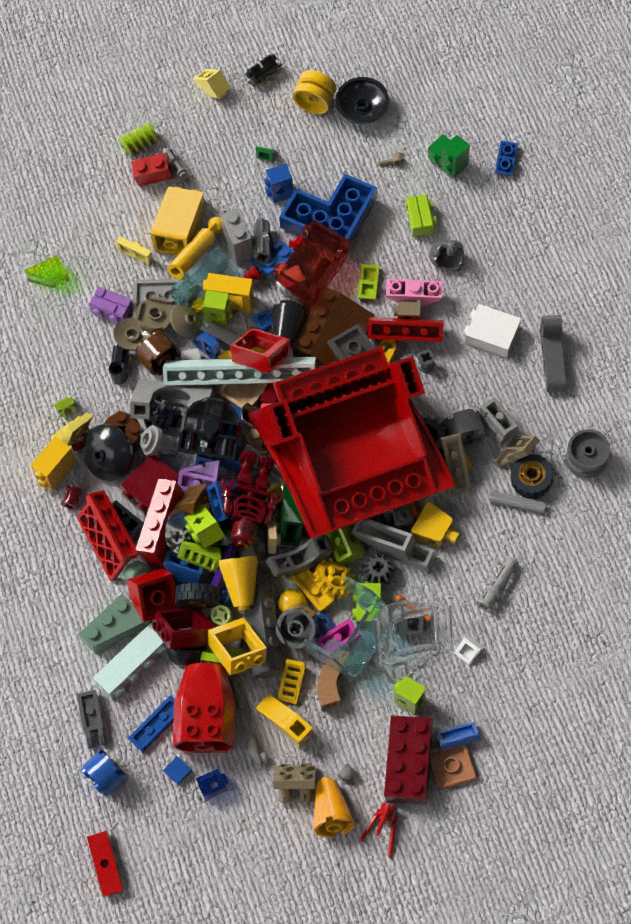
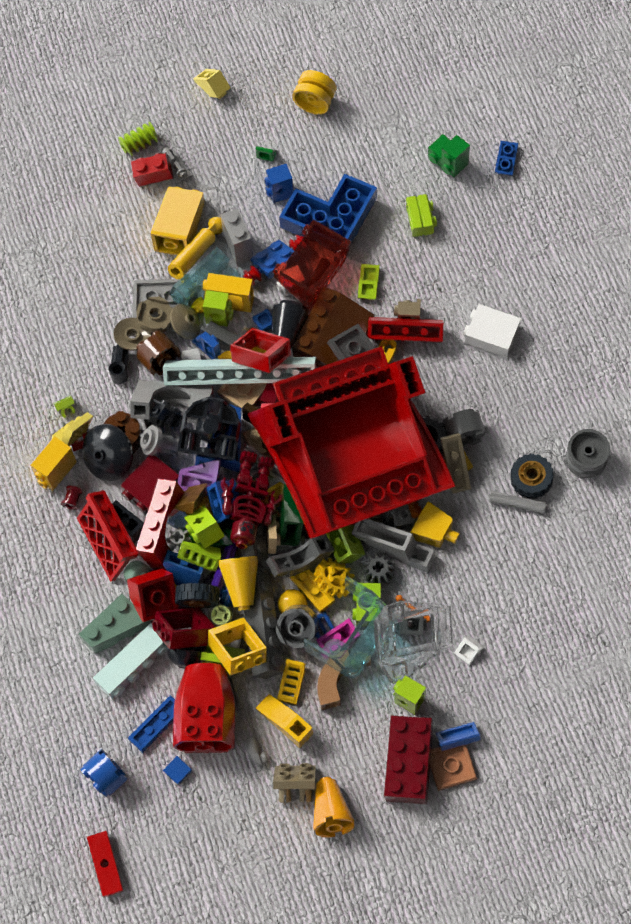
clear neon green slope [24,255,69,288] -> none
dark grey hinge [76,690,106,749] -> none
medium lavender brick [89,287,133,324] -> none
light yellow plate [116,236,153,265] -> none
clear blue brick [196,769,229,802] -> none
black hinge [245,54,283,85] -> none
dark grey piece [251,218,274,265] -> none
black dish [336,77,389,124] -> none
light grey hinge [337,763,354,781] -> none
red plant [359,803,398,858] -> none
dark tan hand [378,152,404,166] -> none
bright pink slope [386,279,443,307] -> none
dark grey bush [418,350,435,373] -> none
dark grey hair [429,240,464,272] -> none
light grey pin [476,556,519,612] -> none
light grey brick [479,398,519,444] -> none
dark tan wing [493,435,540,468] -> none
dark grey beam [540,315,566,392] -> none

